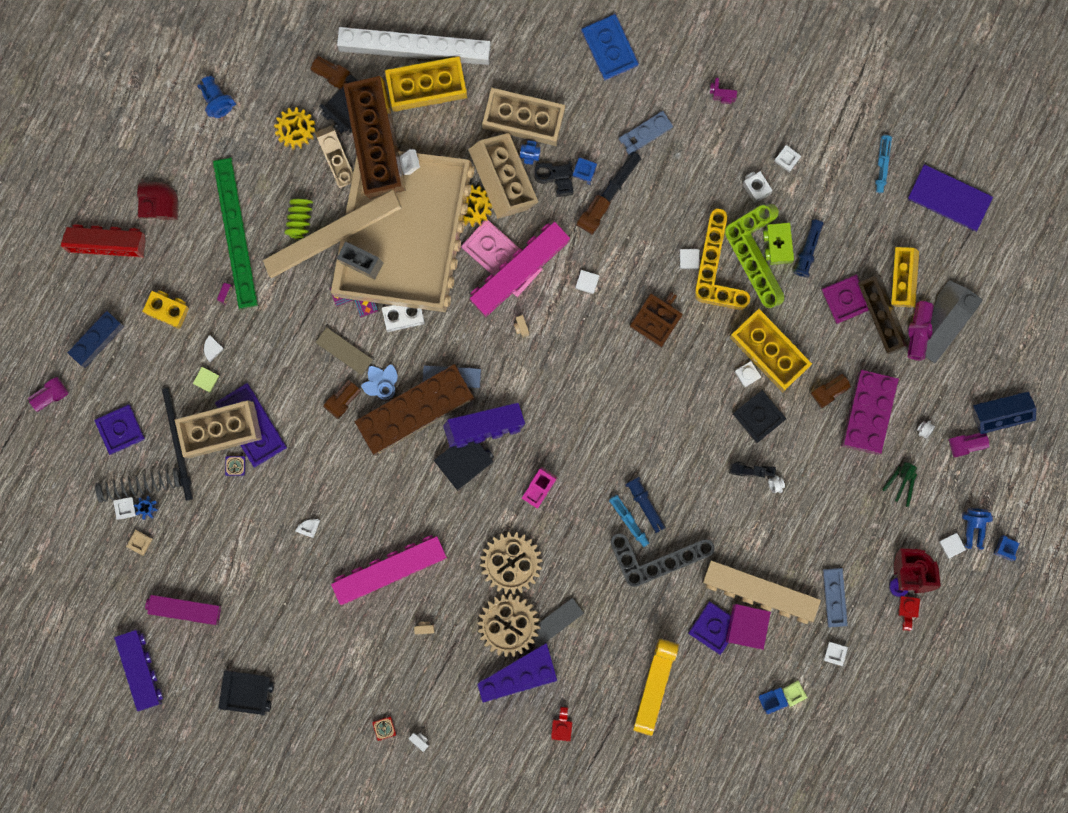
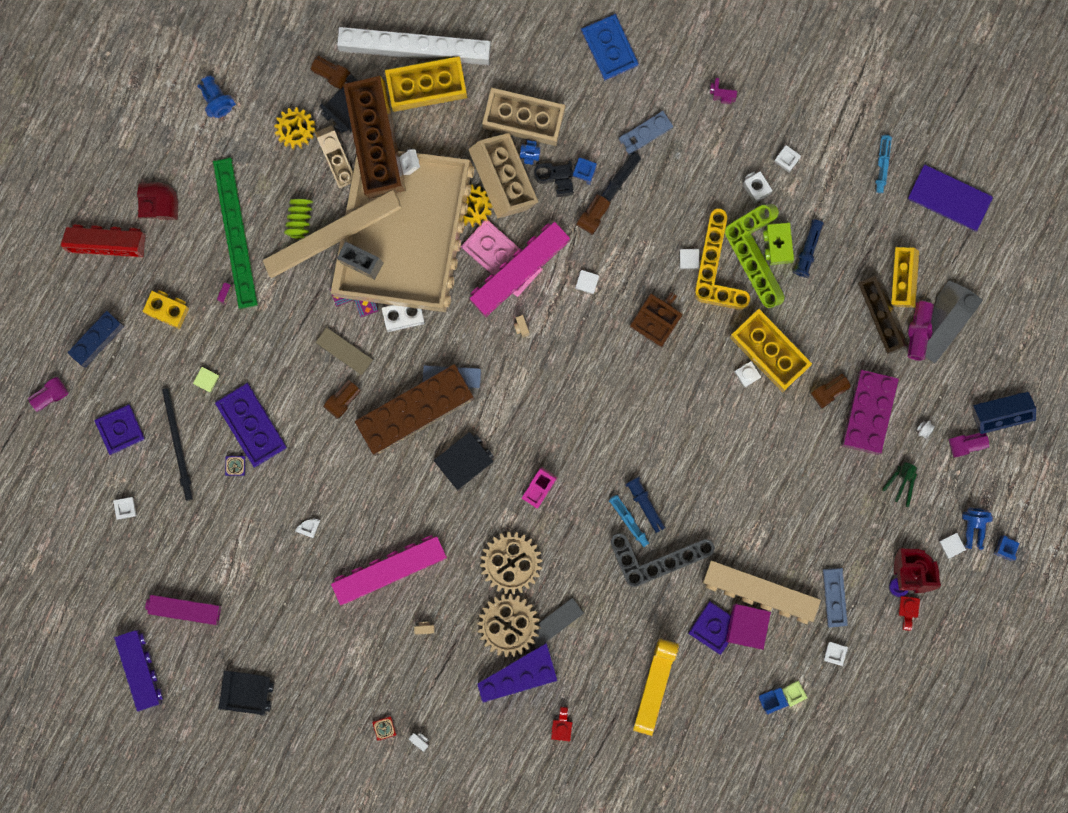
dark grey piece [95,467,181,503] -> none
tan tile [126,530,153,556] -> none
blue gear [134,496,159,520] -> none
tan brick [175,401,262,458] -> none
white tile [204,335,224,362] -> none
light blue plate [361,365,398,400] -> none
dark purple brick [443,403,525,448] -> none
black piece [729,462,776,478] -> none
black plate [732,390,786,444] -> none
white plate [768,475,785,493] -> none
magenta tile [821,274,869,325] -> none

